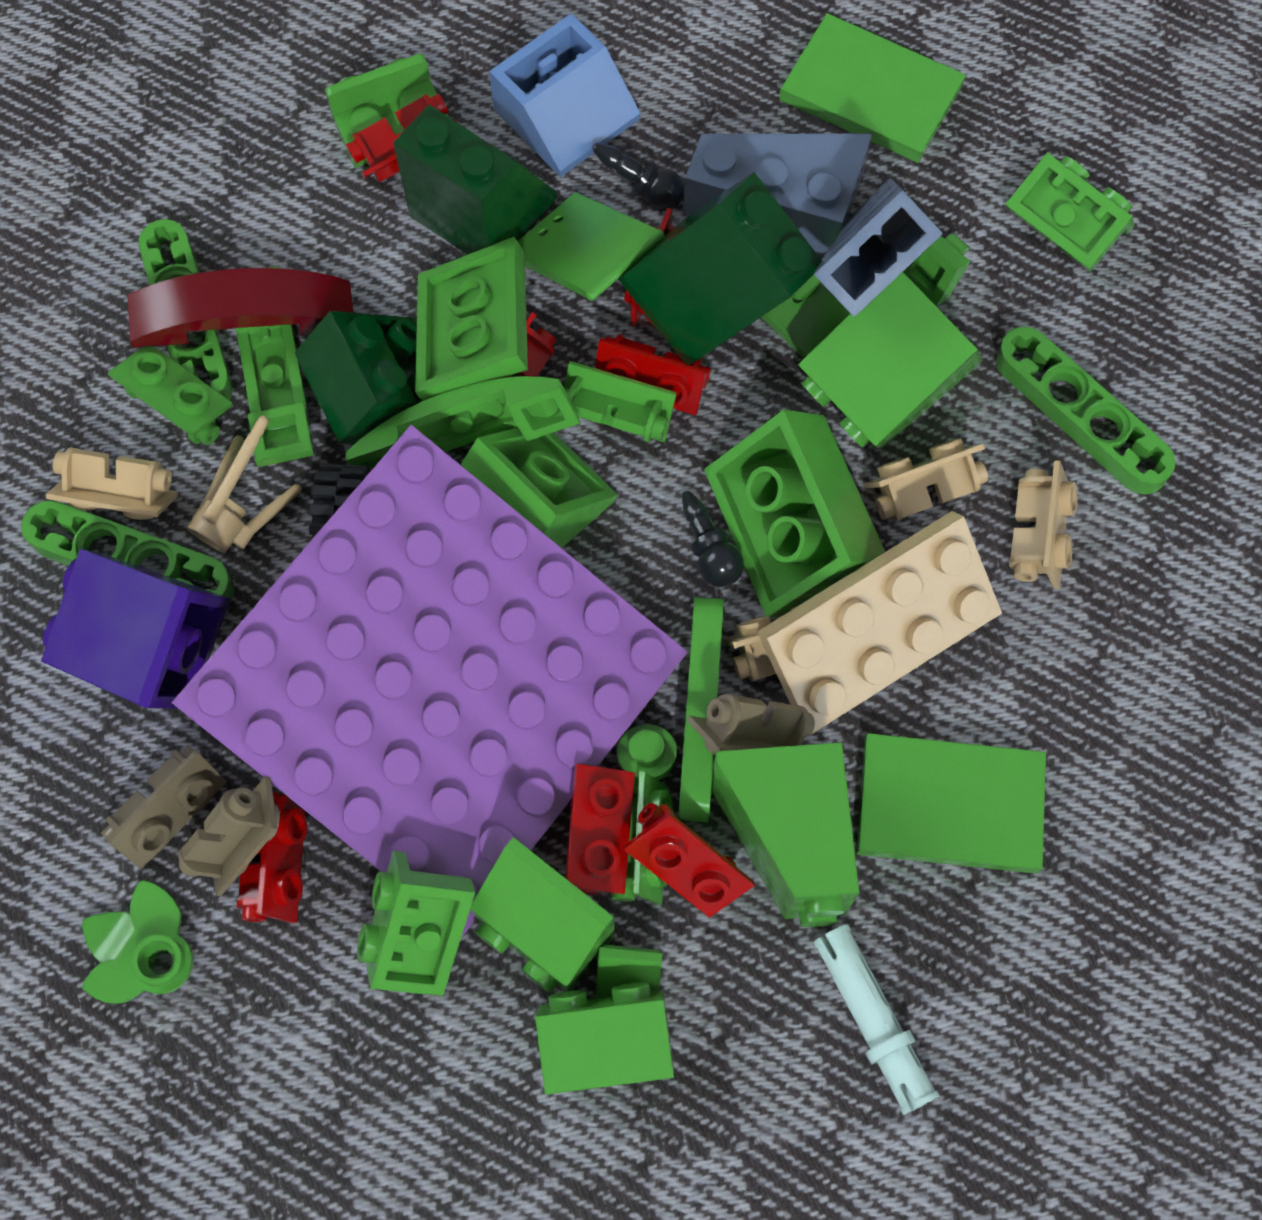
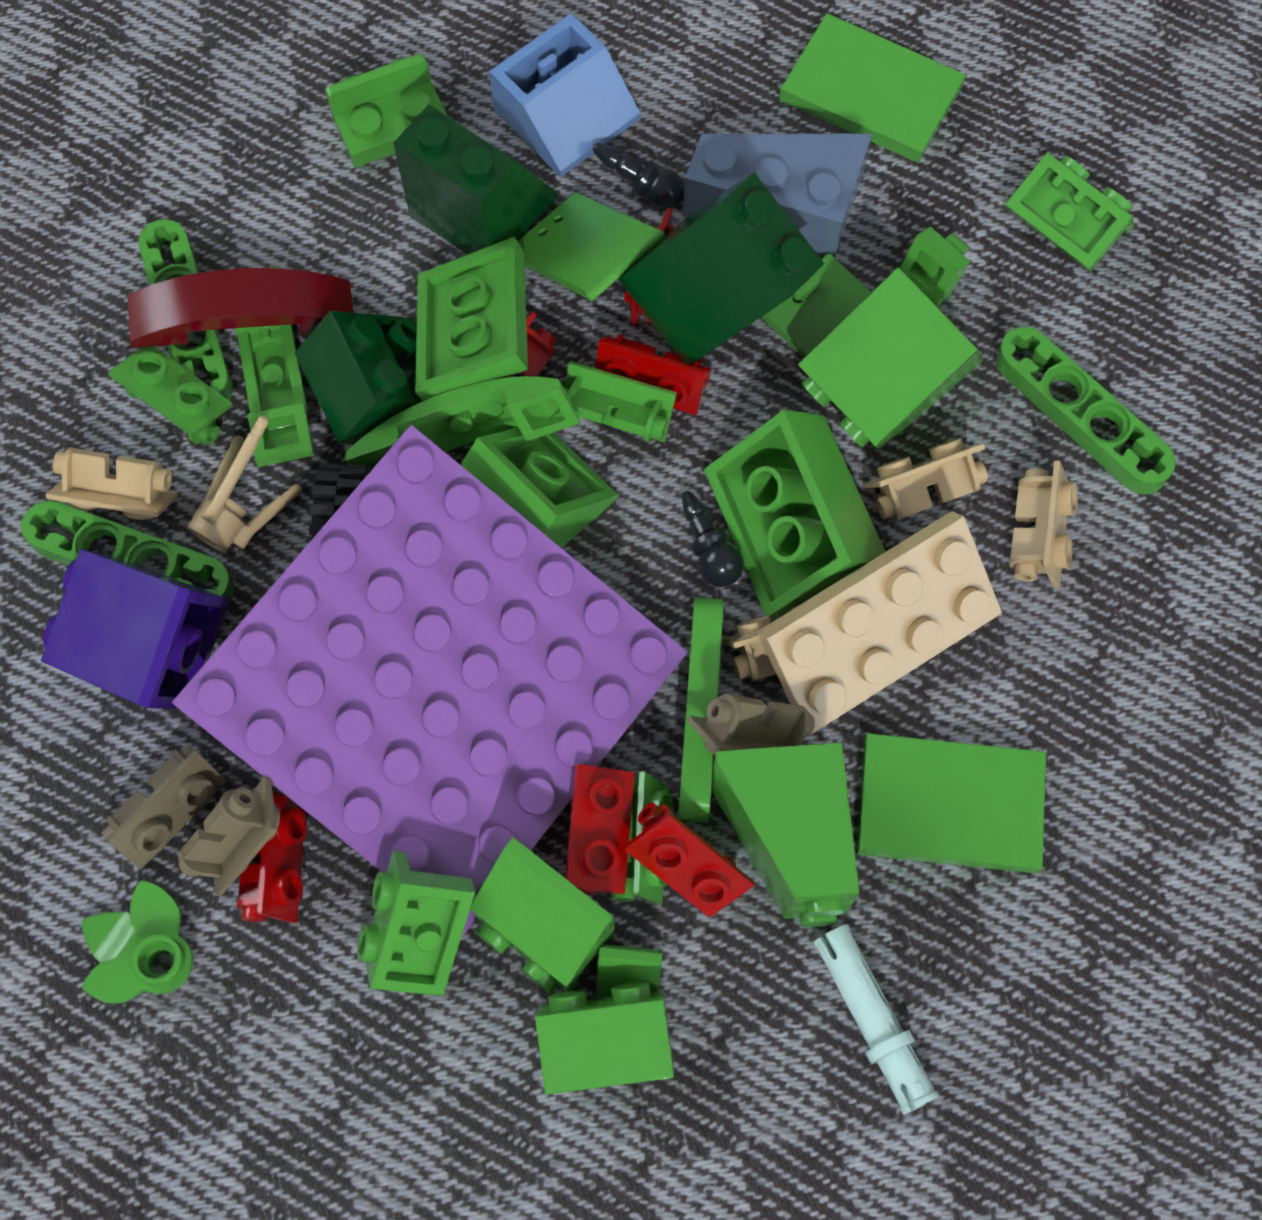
red hinge [345,93,458,183] -> none
bright green plate [617,724,677,781] -> none
sand blue slope [814,178,943,317] -> none

